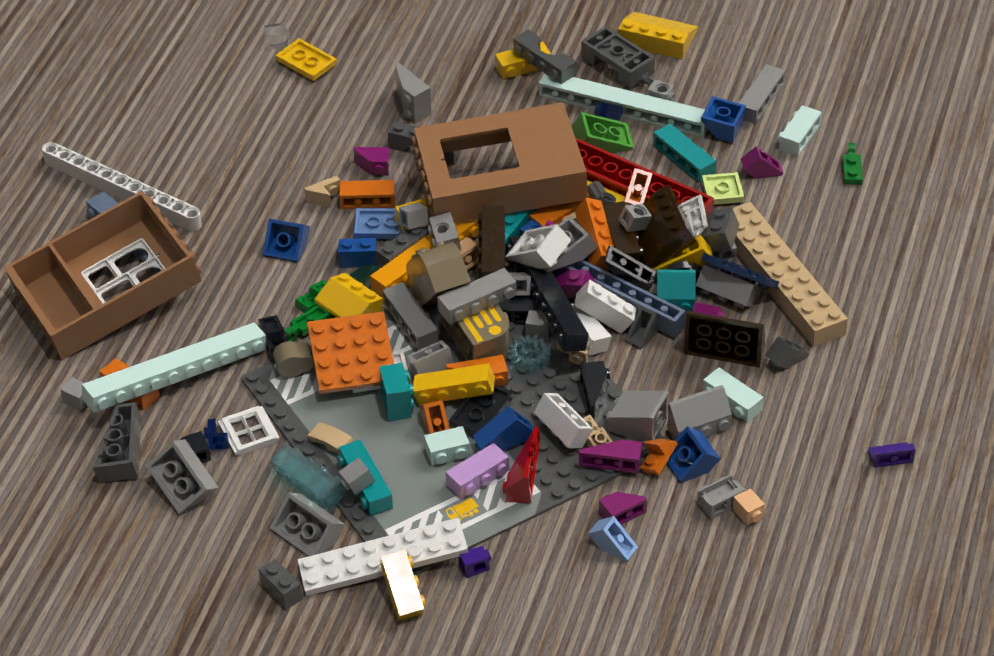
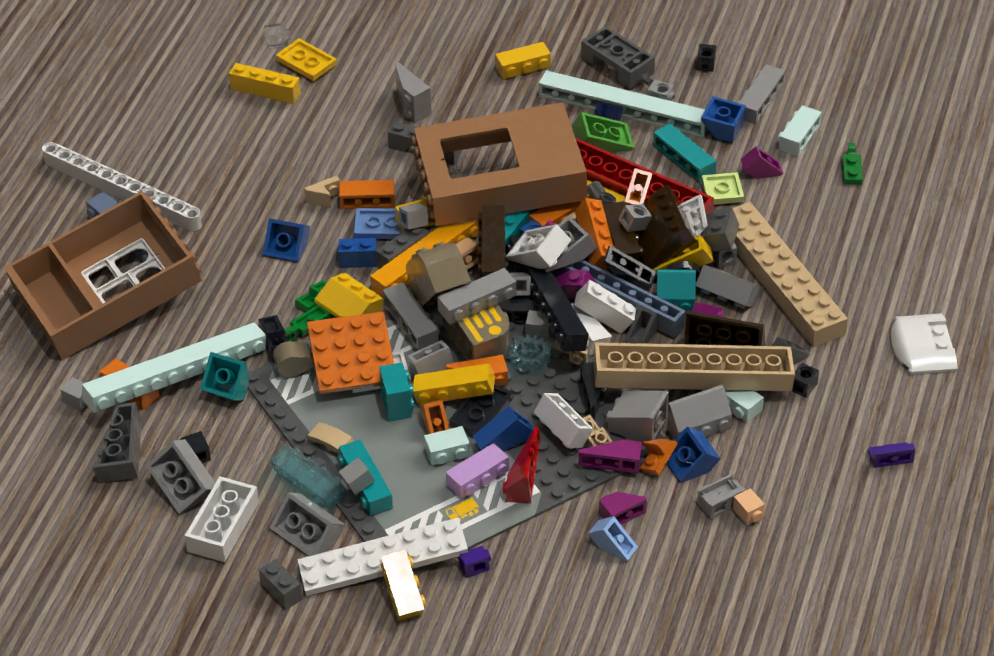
clear blue bracket [204,418,229,450] -> none
white piece [218,406,280,456] -> none
clear green piece [349,265,381,283] -> none
magenta slope [354,147,390,175] -> none
light grey brick [427,212,462,251] -> none
dark grey arch [513,29,577,84] -> none
yellow slope [618,12,698,60] -> none
dark blue plate [701,253,779,289] -> none
none -> white brick [185,476,259,562]
none -> teal slope [200,352,249,400]
none -> yellow brick [229,63,301,104]
none -> tan brick [593,343,795,391]
none -> black brick [696,44,717,72]
none -> black brick [792,363,819,398]
none -> white slope [891,313,958,375]

